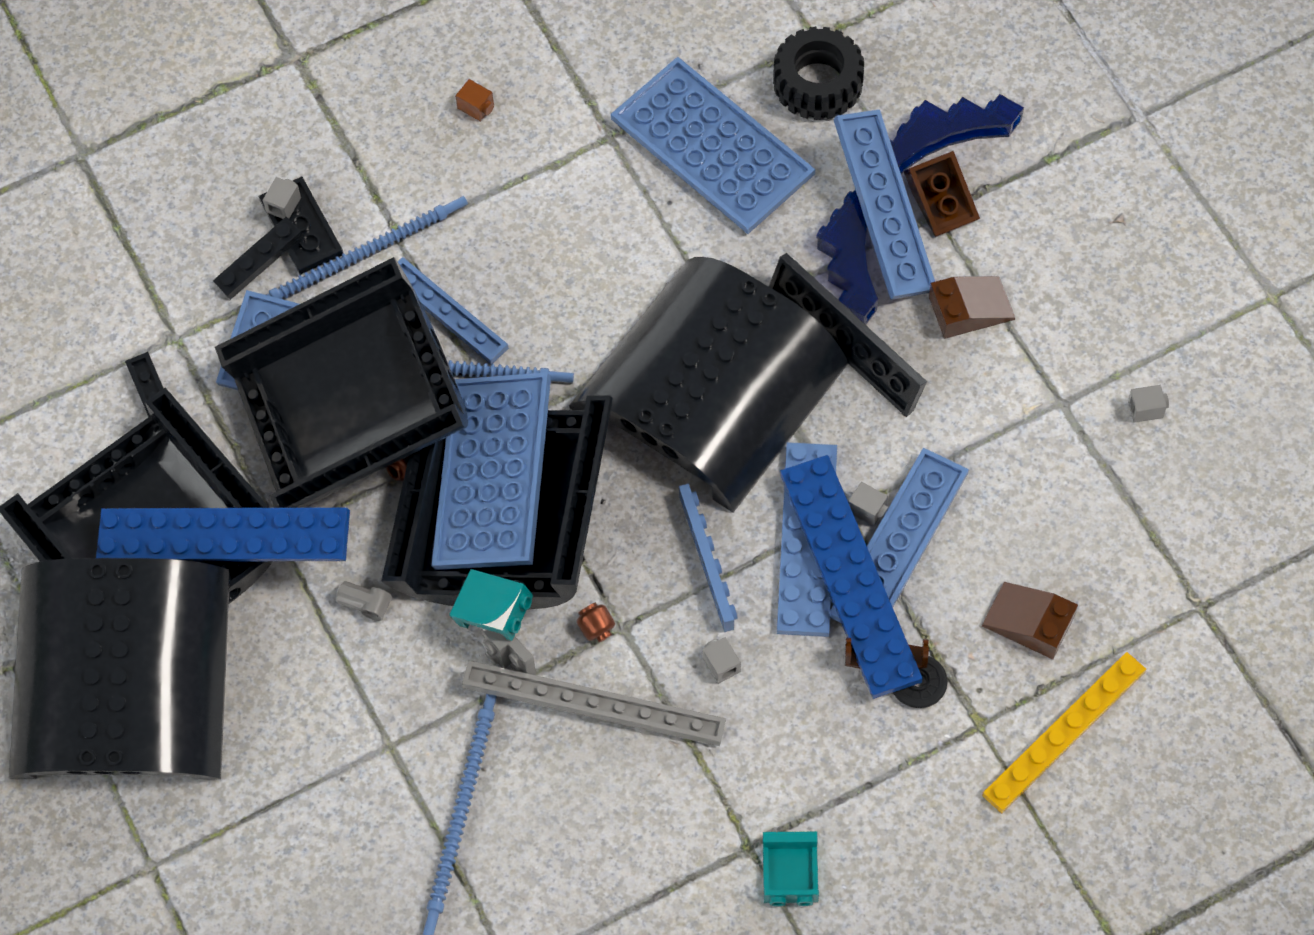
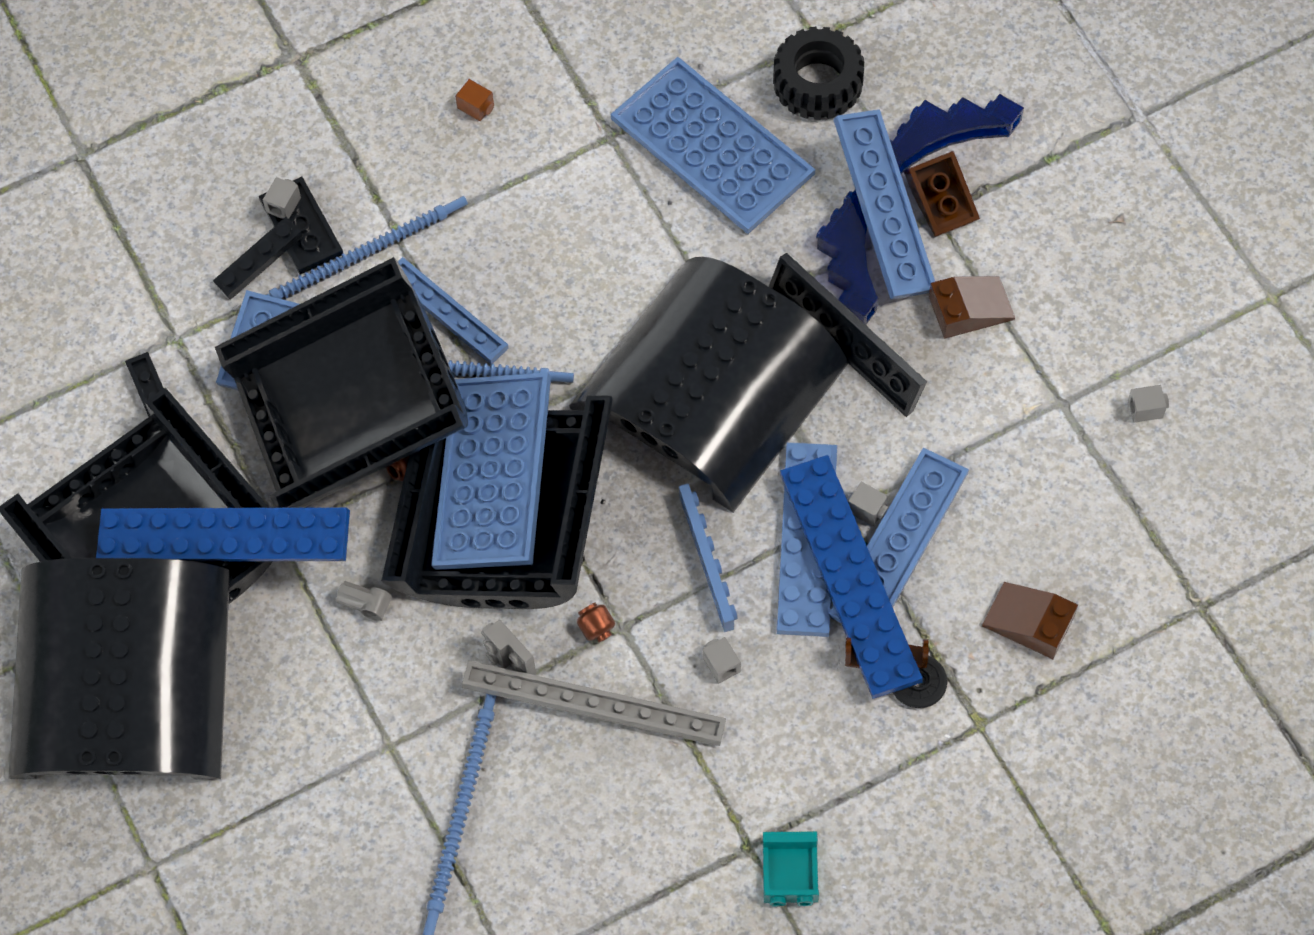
teal panel [449,569,533,641] -> none
yellow plate [982,652,1146,814] -> none

